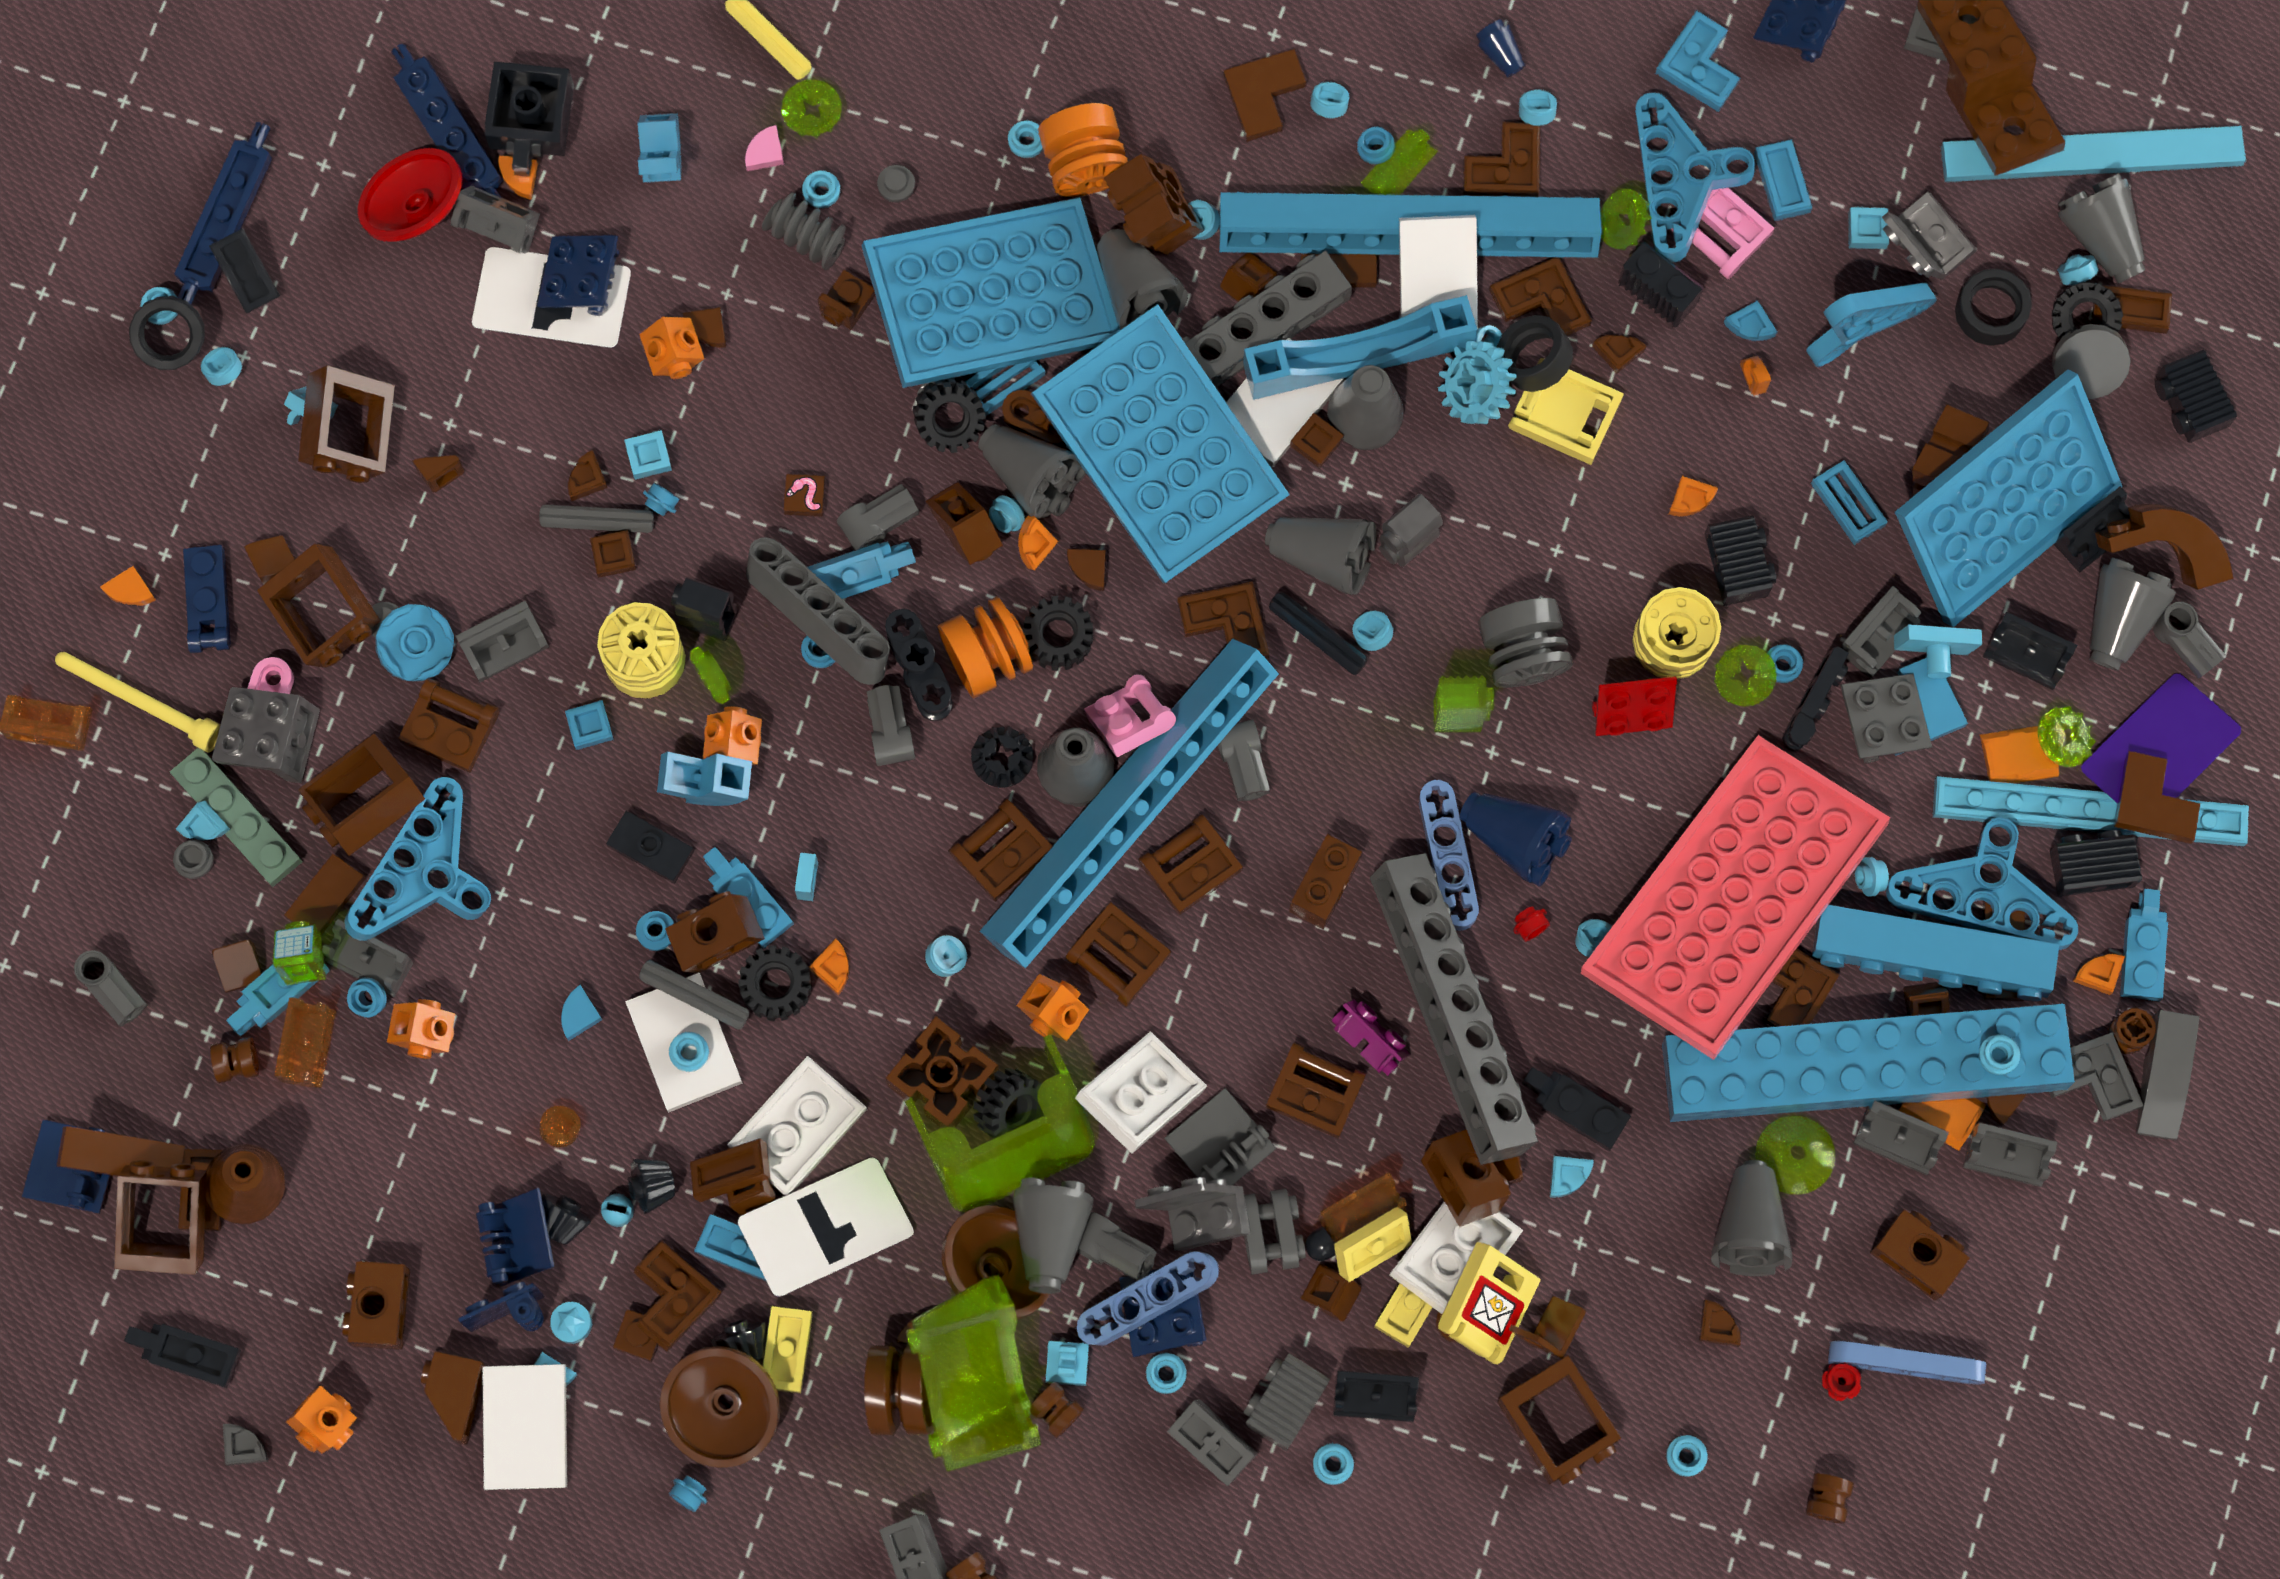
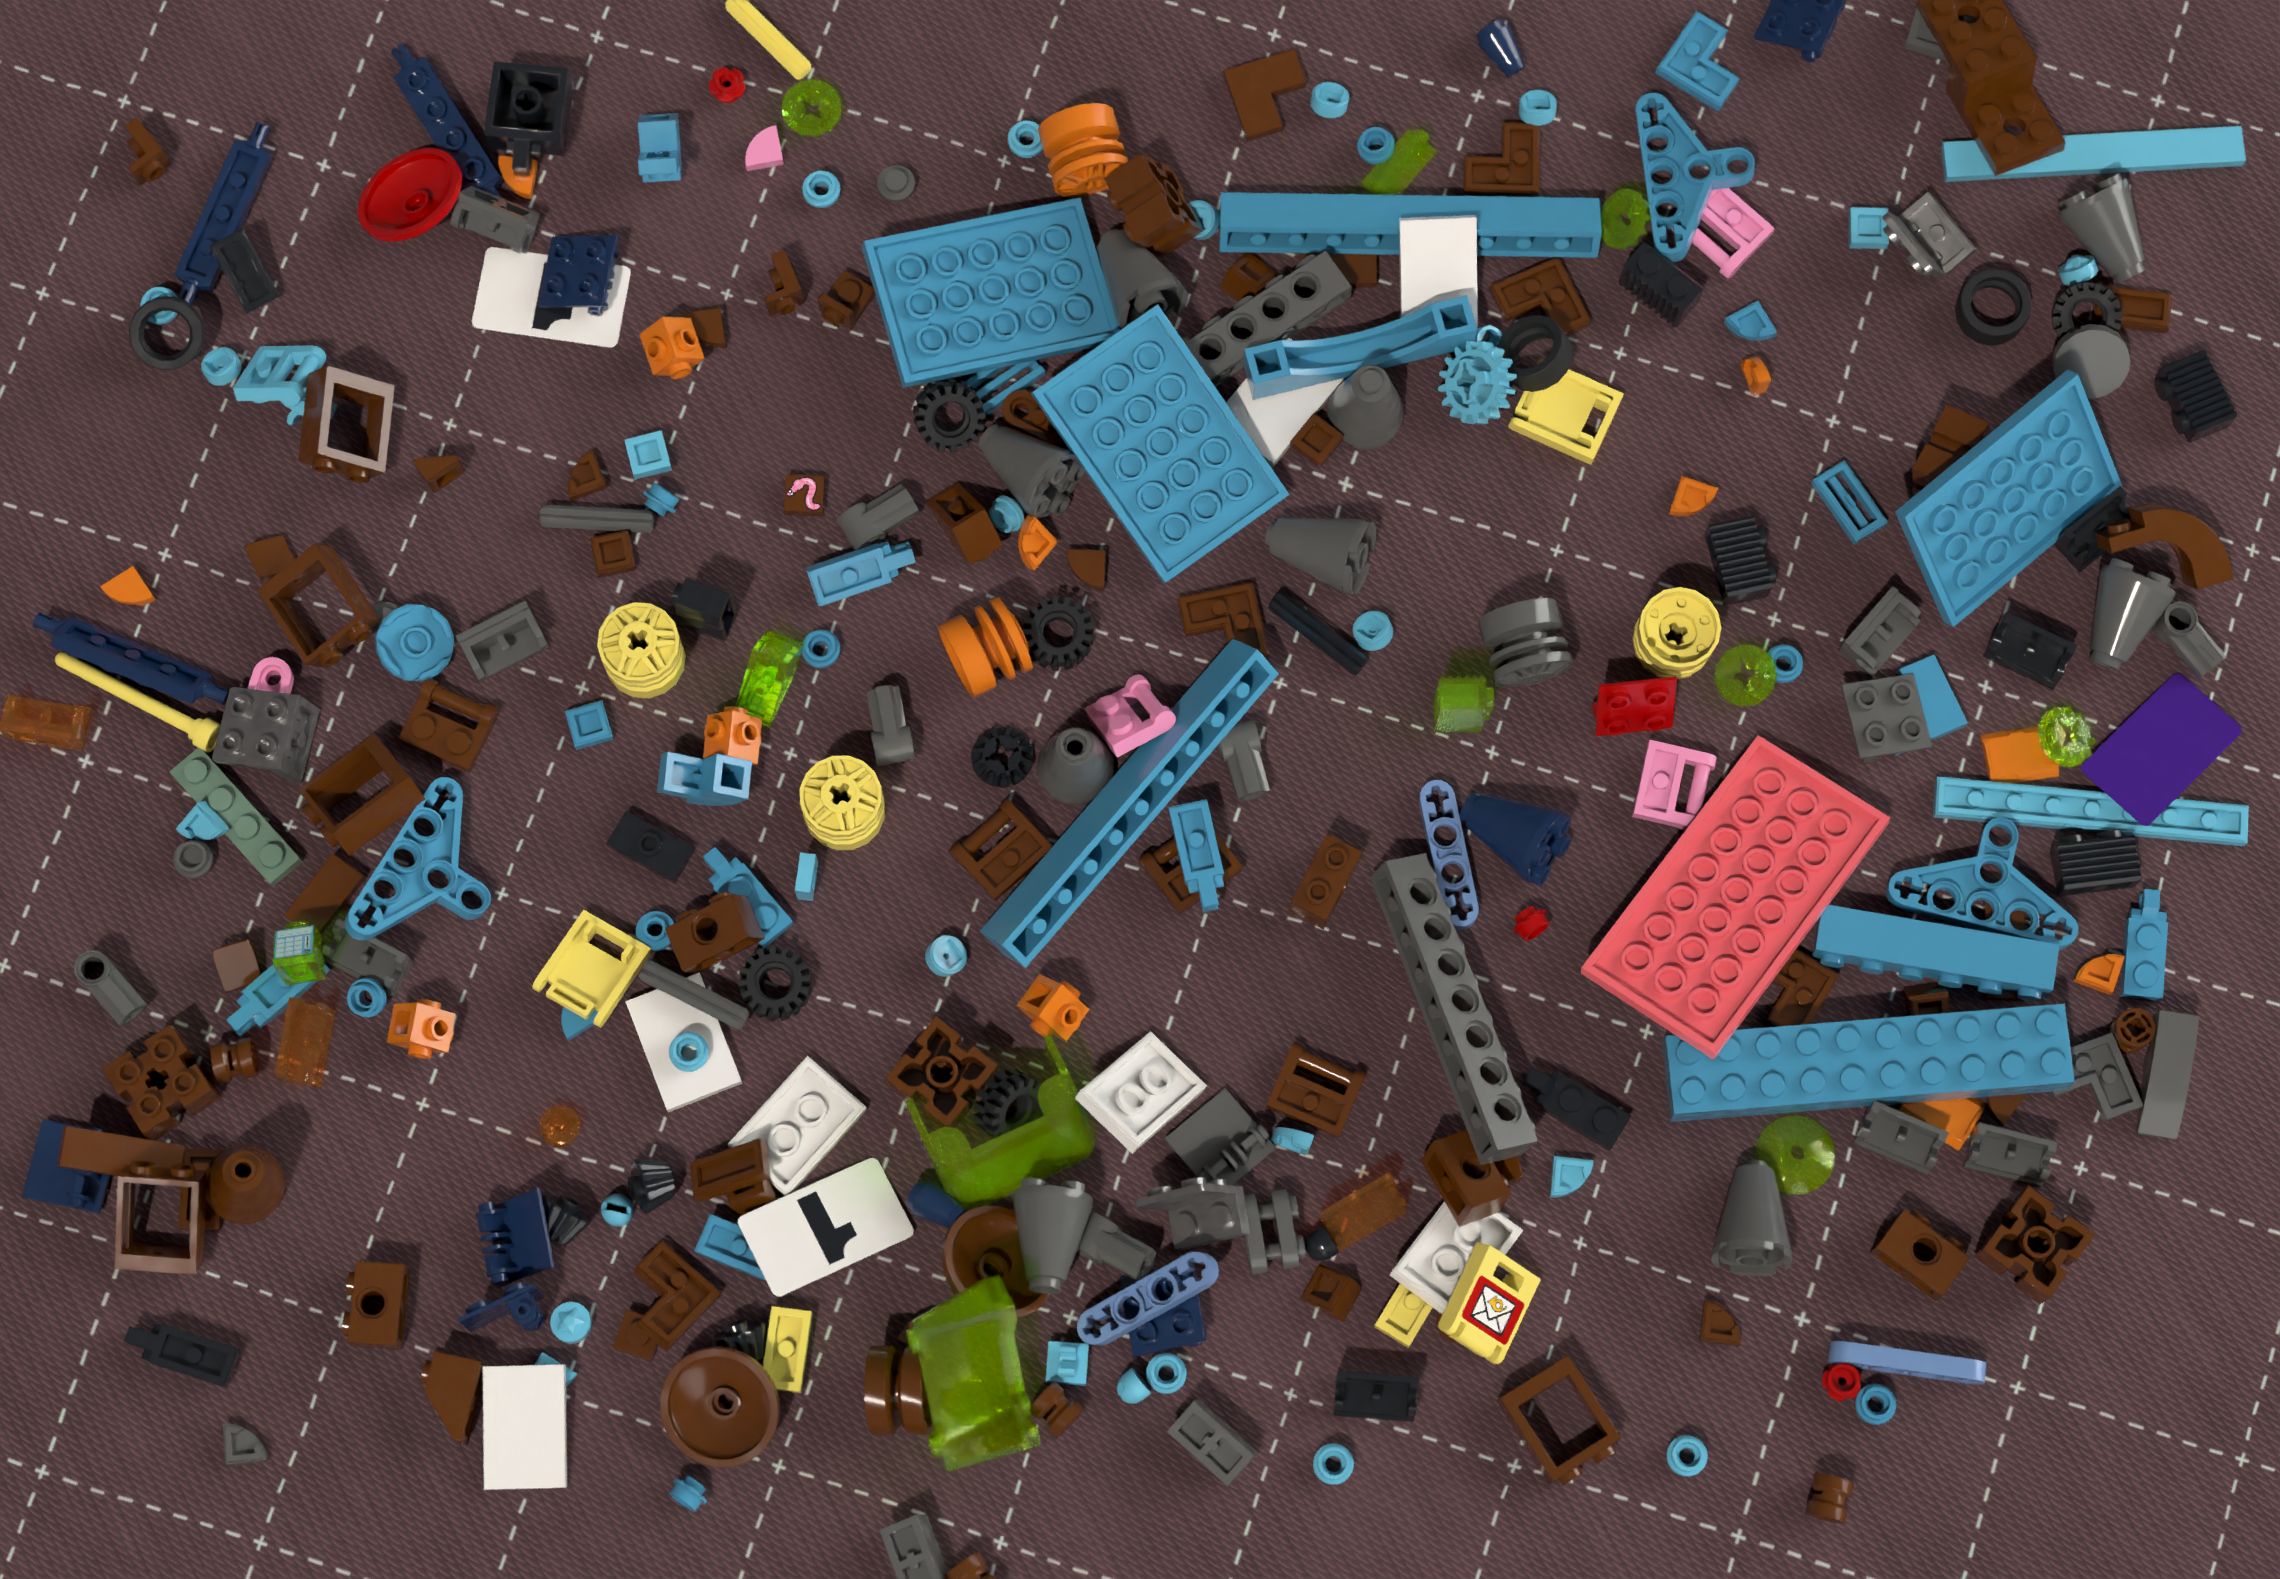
dark blue plate [183,545,231,654] -> none
orange brick [286,1386,357,1454] -> none
clear neon green gear [690,646,732,704] -> none
dark grey beam [746,537,890,685] -> none
dark grey piece [762,192,846,270] -> none
orange tile [809,939,849,995] -> none
black axle [885,609,953,722] -> none
reddish brown plate [1065,902,1171,1008] -> none
dark grey brick [1243,1354,1330,1452] -> none
magenta hinge [1331,1000,1411,1076] -> none
light yellow plate [1334,1207,1412,1282] -> none
flat silver brick [1379,494,1443,567] -> none
reddish brown bracket [1509,1296,1586,1359] -> none
medium azure tile [1575,919,1612,957] -> none
reddish brown tile [1592,335,1647,374] -> none
dark azure tile [1754,140,1812,221] -> none
black hinge [1782,646,1849,752] -> none
dark azure beam [1806,283,1937,367] -> none
medium azure plate [1855,857,1889,896] -> none
medium azure tile [1894,625,1982,679] -> none
medium azure plate [1979,1034,2020,1075] -> none
reddish brown tile [2114,751,2200,844] -> none
none -> dark blue plate [33,612,230,705]
none -> reddish brown brick [102,1025,221,1141]
none -> reddish brown bracket [124,117,171,185]
none -> medium azure plate [233,345,326,407]
none -> light yellow container [532,910,651,1028]
none -> red plate [708,67,746,103]
none -> clear neon green slope [735,629,804,727]
none -> reddish brown bracket [764,249,805,316]
none -> light yellow wheel [800,755,885,850]
none -> dark blue cone [906,1179,968,1228]
none -> medium azure hinge [1116,1368,1152,1404]
none -> dark azure hinge [1168,799,1224,912]
none -> medium azure tile [1271,1127,1314,1156]
none -> bright pink plate [1632,740,1717,831]
none -> dark azure plate [1855,1384,1896,1425]
none -> reddish brown brick [1974,1186,2095,1304]

